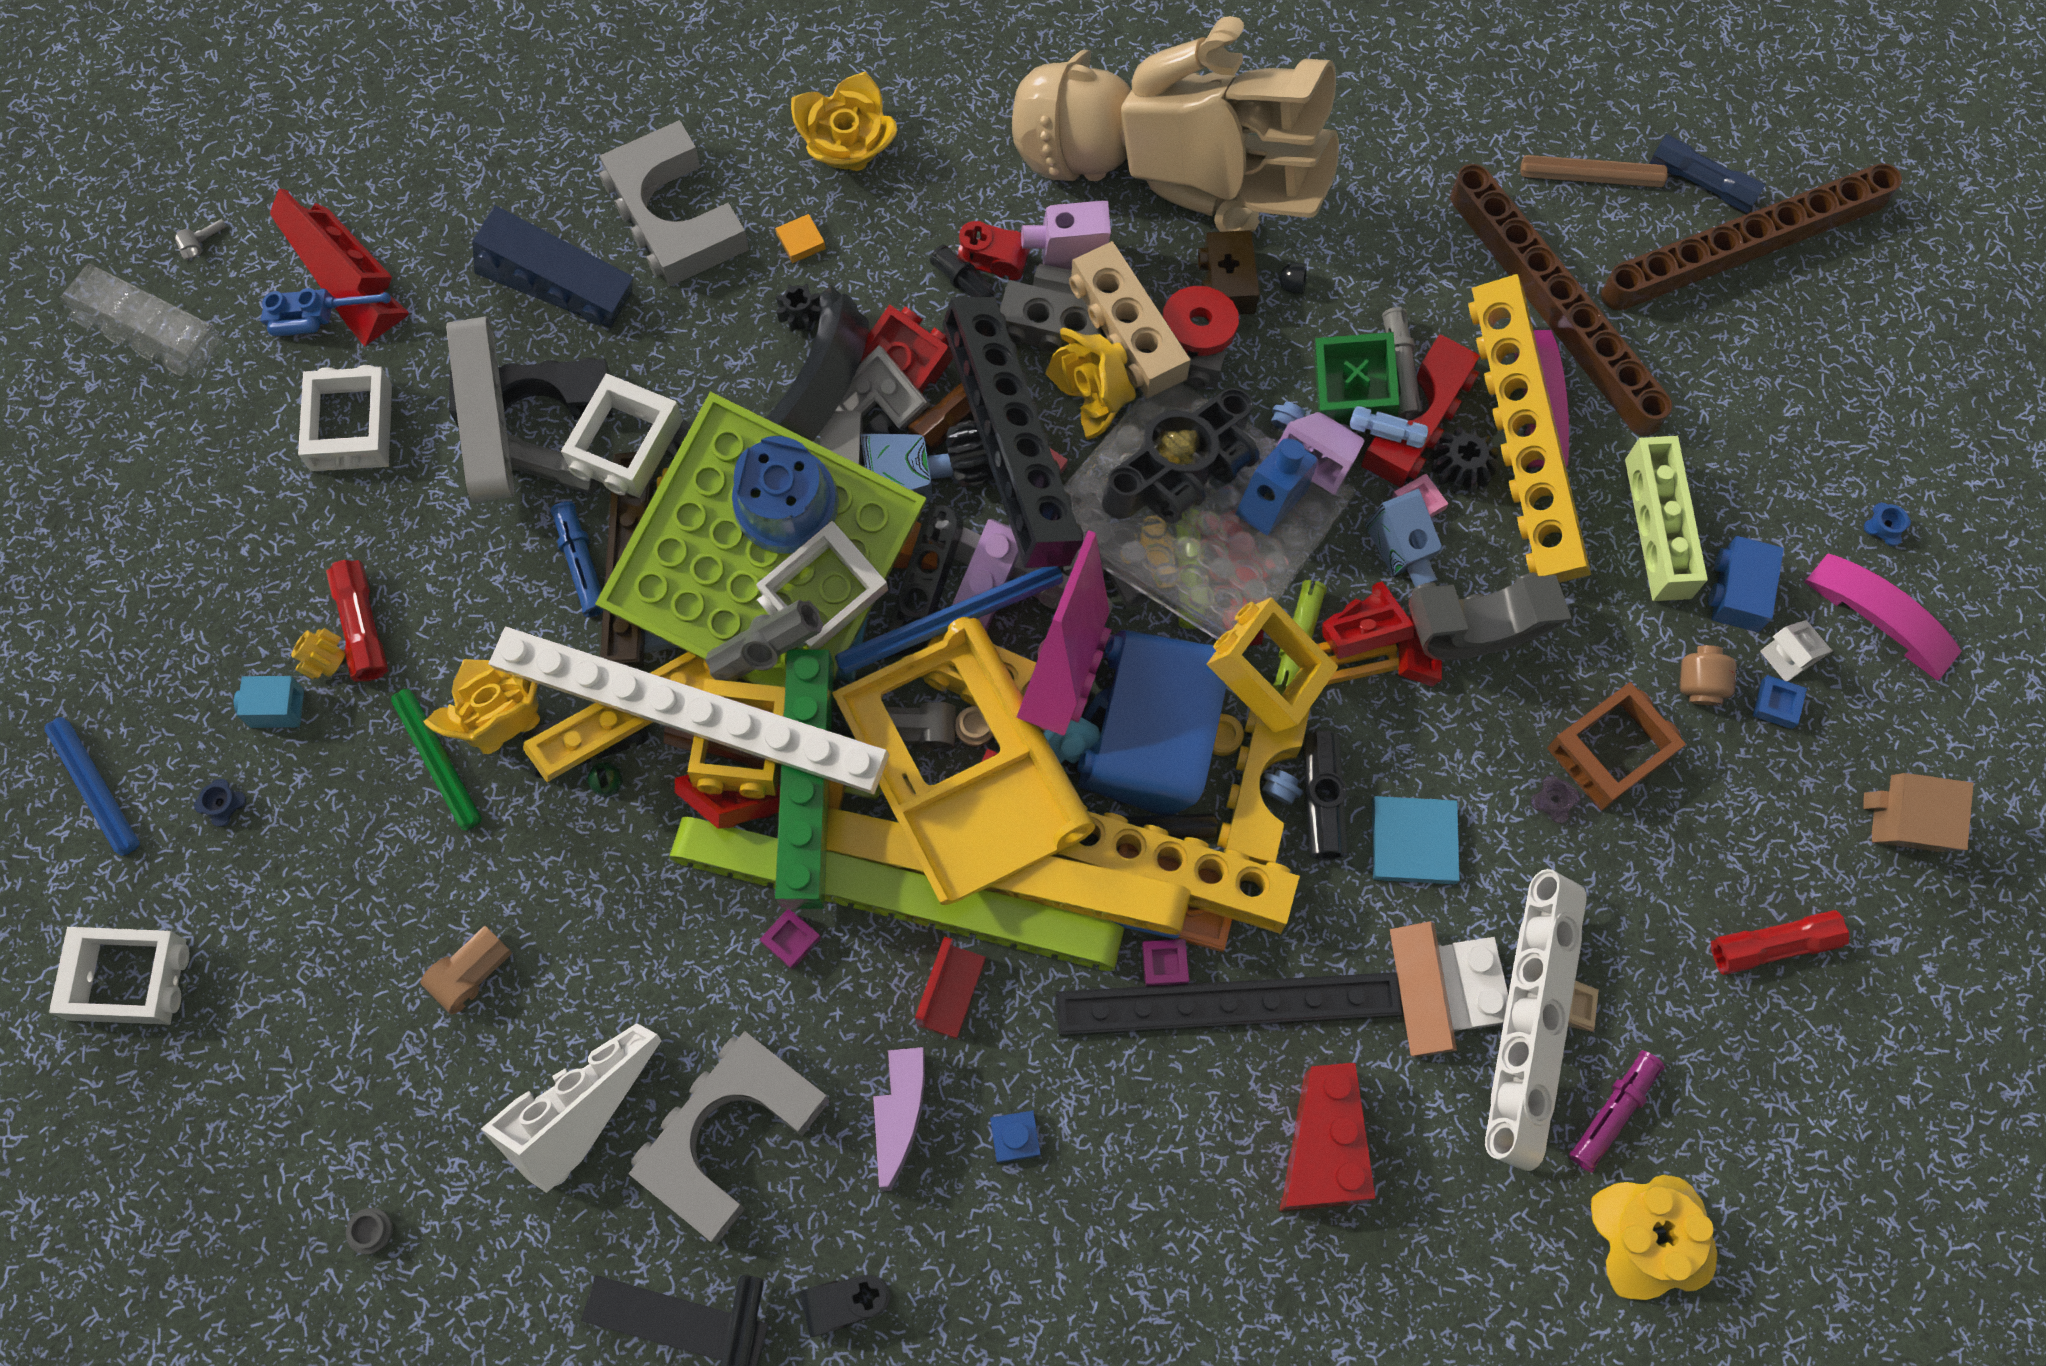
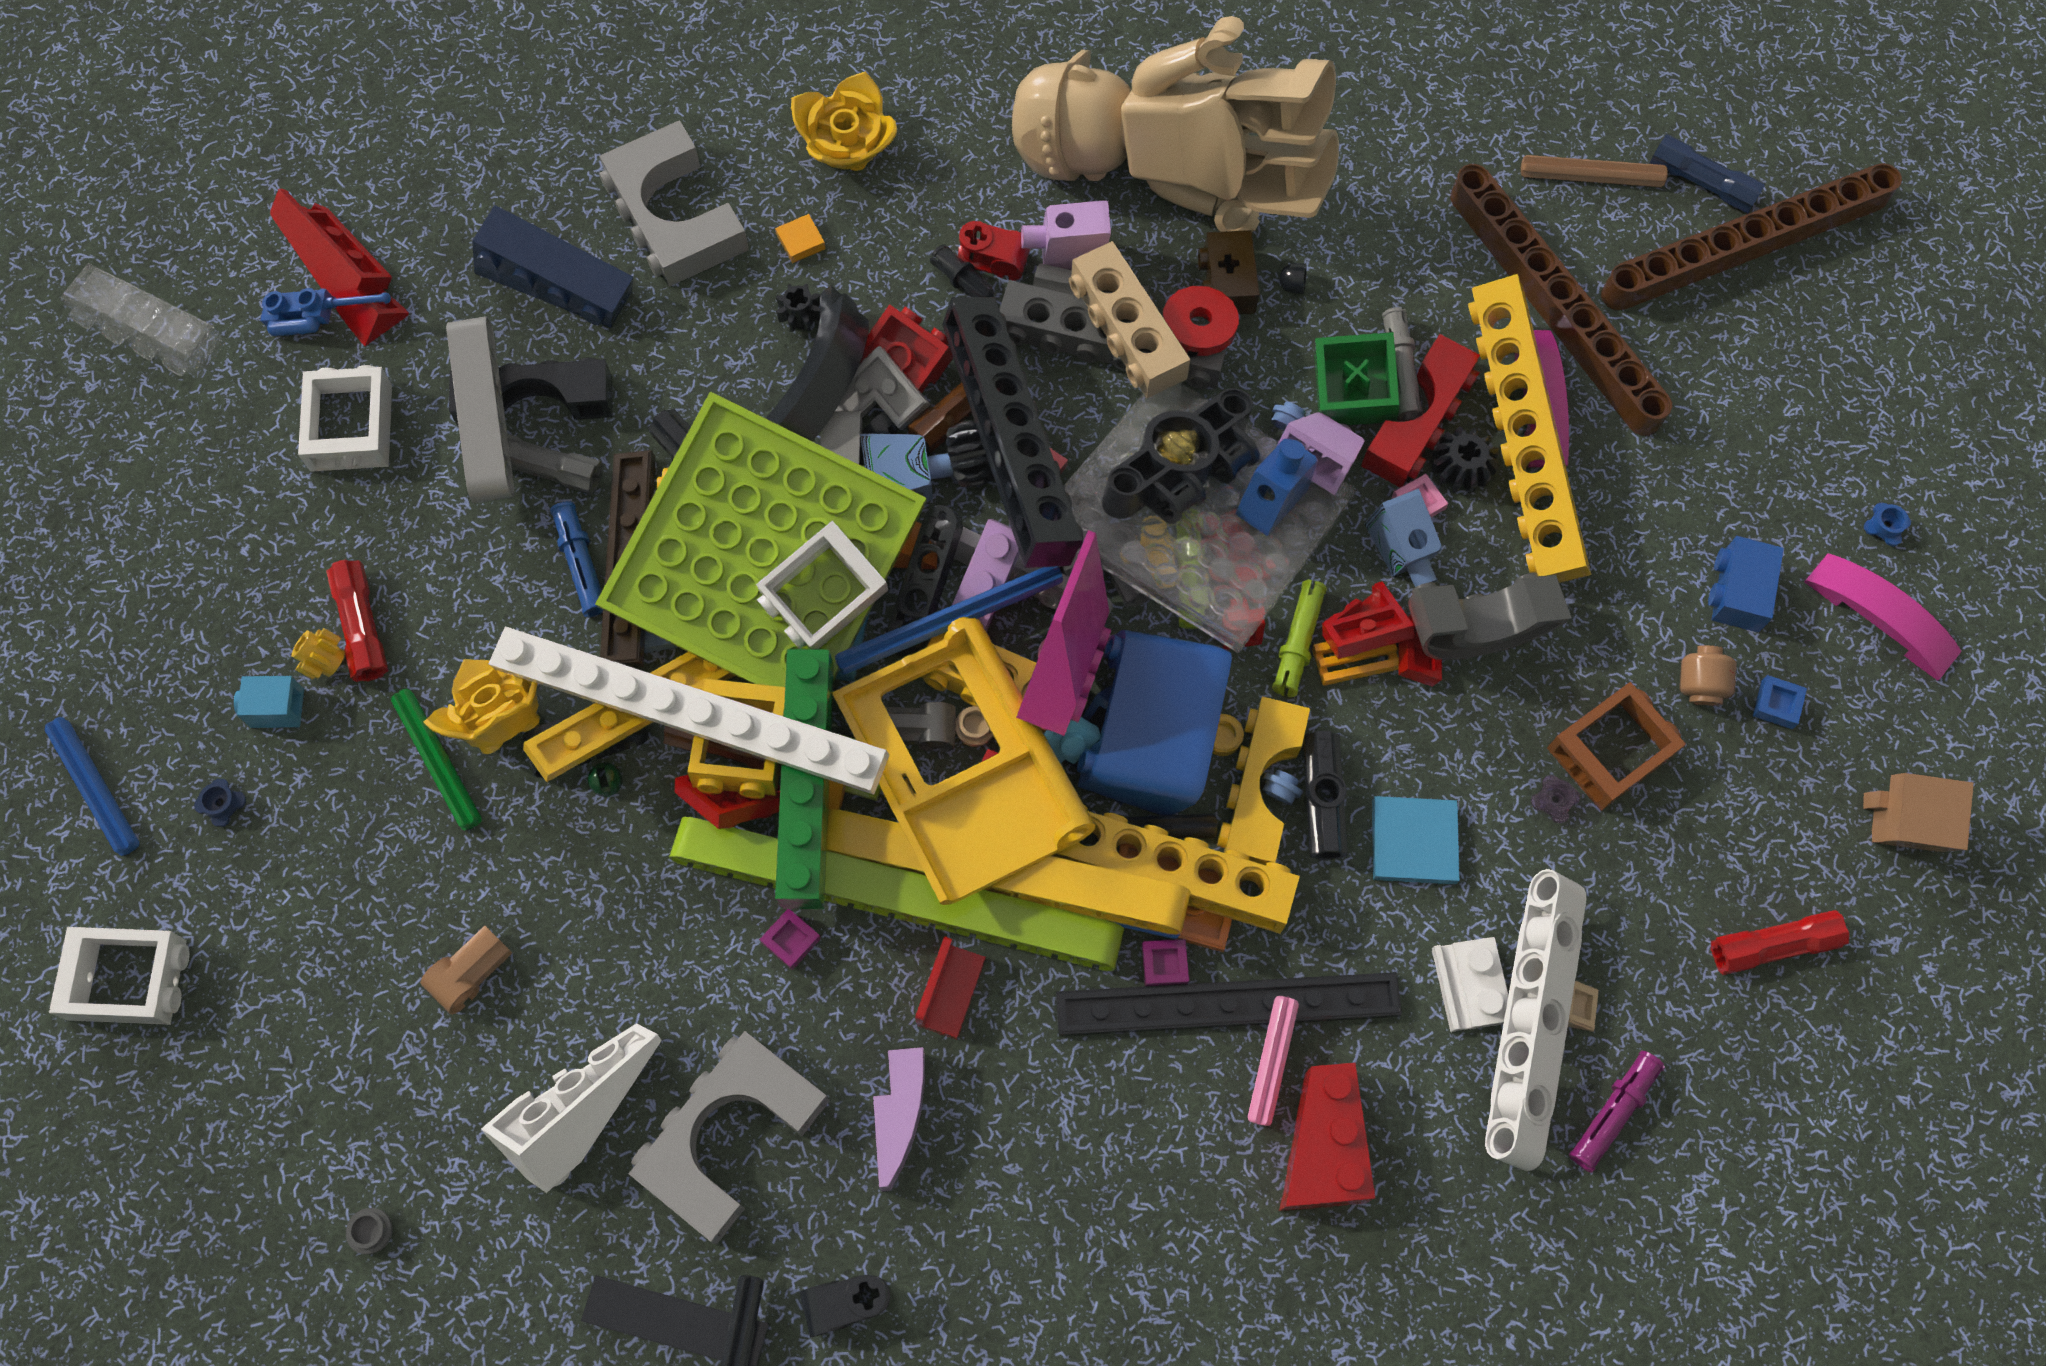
light grey hand [175,219,227,260] -> none
white window [561,373,683,498] -> none
dark grey piece [705,599,823,682] -> none
blue piece [732,436,839,553] -> none
blue plate [990,1110,1041,1164] -> none
yellow brick [1045,327,1135,440] -> none
yellow window [1206,597,1338,733] -> none
light blue axle [1350,406,1428,448] -> none
nougat tile [1390,921,1457,1058] -> none
yellow brick [1591,1175,1717,1300] -> none
yellowish green brick [1625,436,1708,601] -> none
white slope [1760,620,1832,681] -> none
none -> bright pink axle [1248,996,1299,1126]

